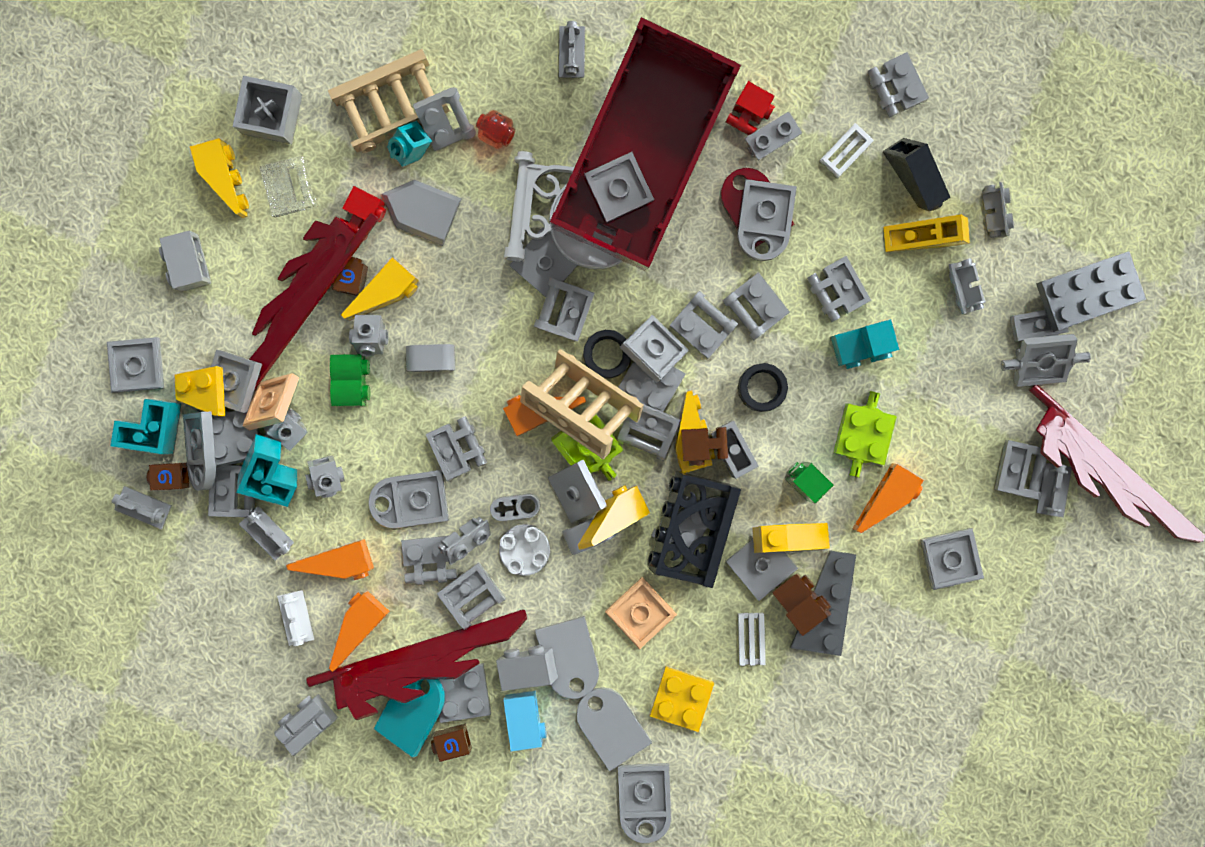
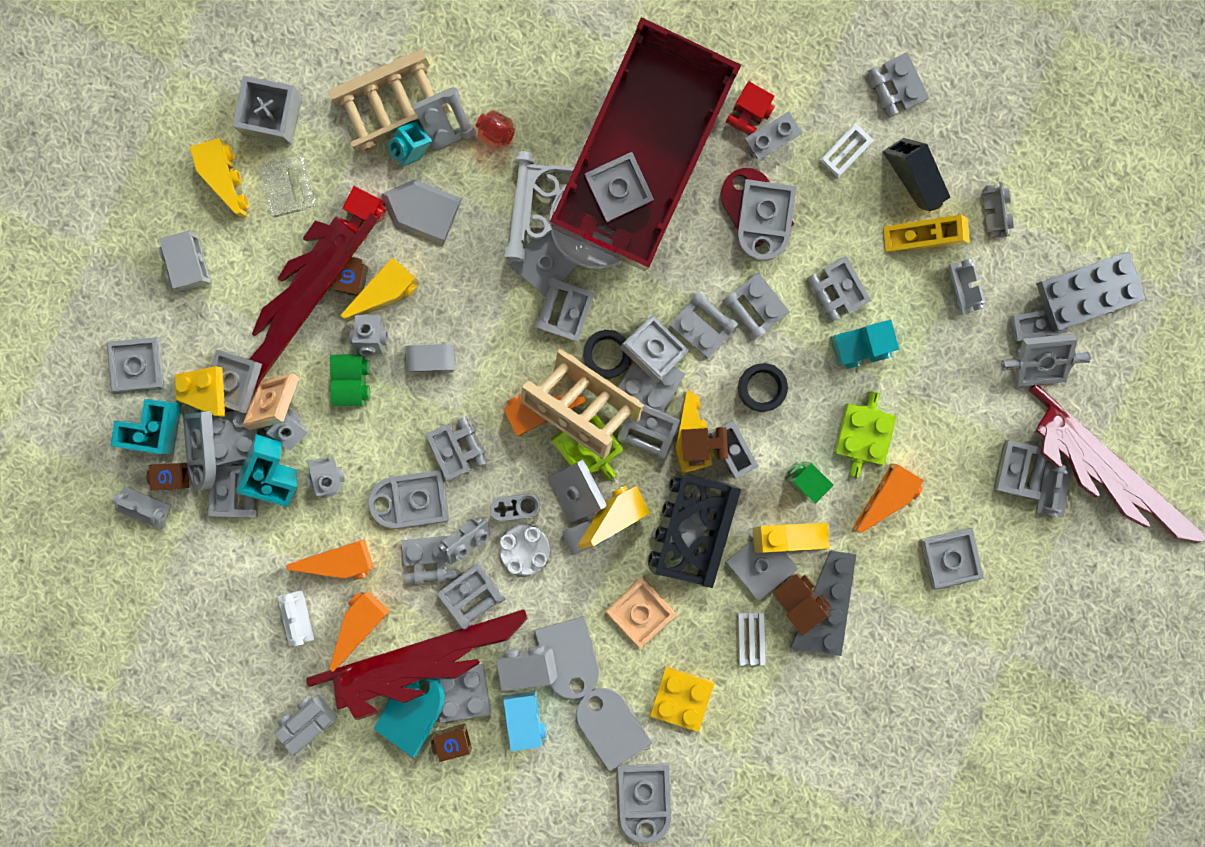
light grey hinge [239,506,294,561] -> none
light grey hinge [559,21,585,78] -> none

